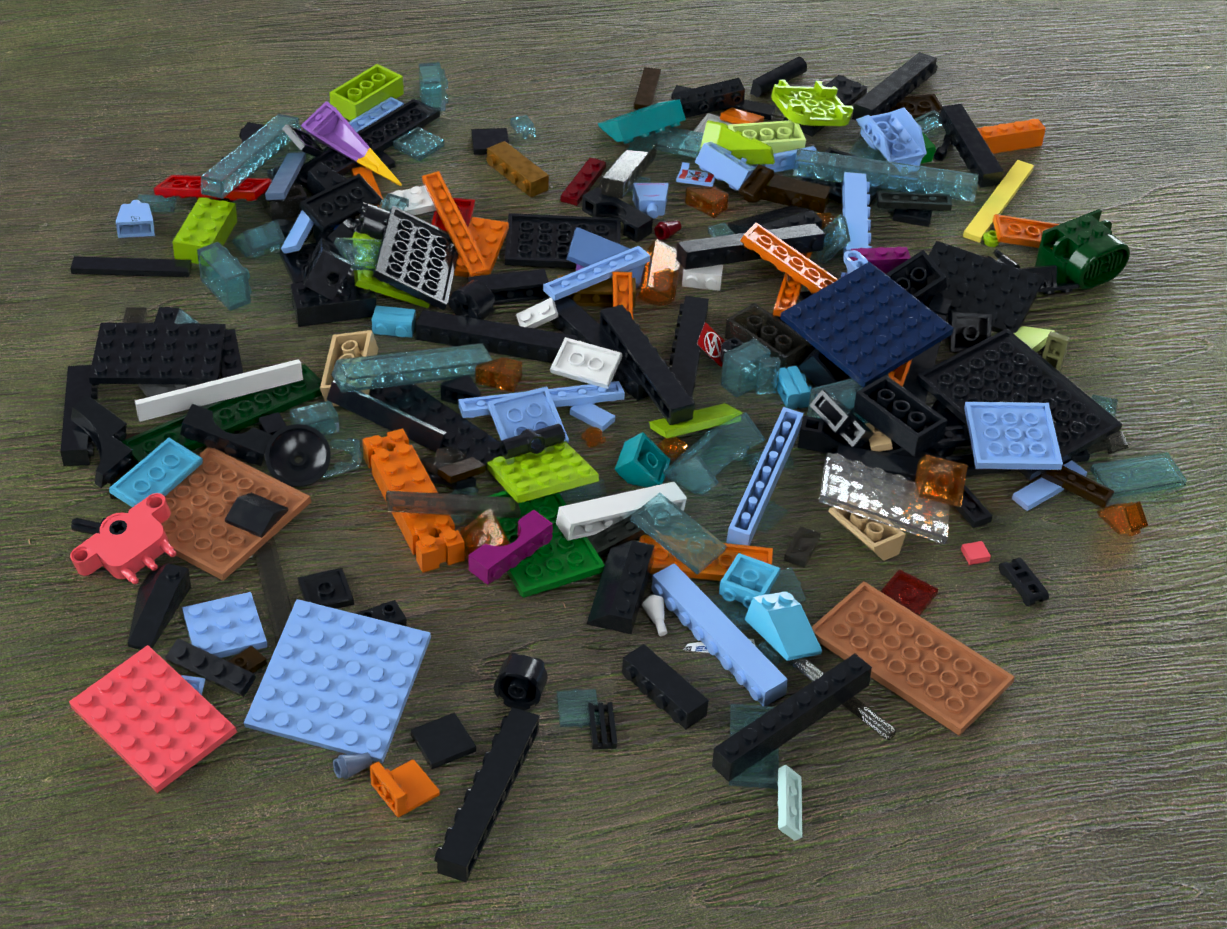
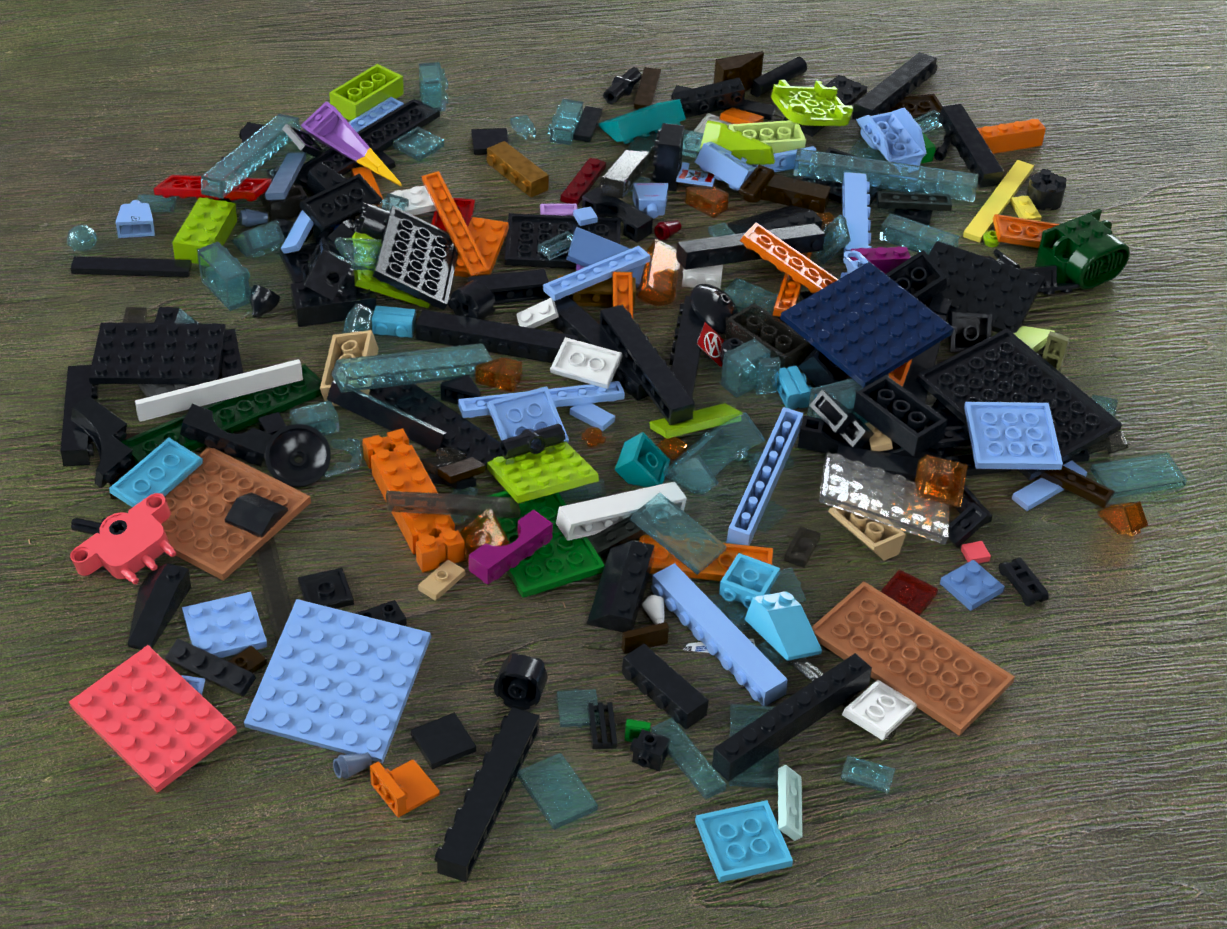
none -> clear light blue hair [67,224,97,251]
none -> sand blue cone [239,208,268,227]
none -> black helmet [250,285,280,318]
none -> clear light blue brick [342,303,374,334]
none -> tan plate [418,560,465,601]
none -> clear light blue tile [517,753,598,830]
none -> clear light blue tile [538,231,573,260]
none -> lavender tile [540,204,577,216]
none -> clear light blue brick [548,99,583,145]
none -> black tile [573,106,602,142]
none -> light blue tile [573,207,598,226]
none -> black piece [603,67,642,104]
none -> dark brown tile [621,622,669,654]
none -> green tile [624,719,651,742]
none -> black brick [630,729,670,772]
none -> clear light blue tile [651,718,727,800]
none -> black brick [652,123,684,192]
none -> black dish [690,284,740,334]
none -> medium azure plate [695,800,793,883]
none -> dark brown slope [713,51,764,91]
none -> clear light blue plate [724,278,778,325]
none -> clear light blue plate [841,755,895,793]
none -> white tile [842,680,917,740]
none -> clear light blue brick [879,213,960,255]
none -> medium blue plate [940,560,1005,611]
none -> black plate [941,503,990,548]
none -> light yellow plate [1010,196,1042,221]
none -> black brick [1026,169,1067,211]

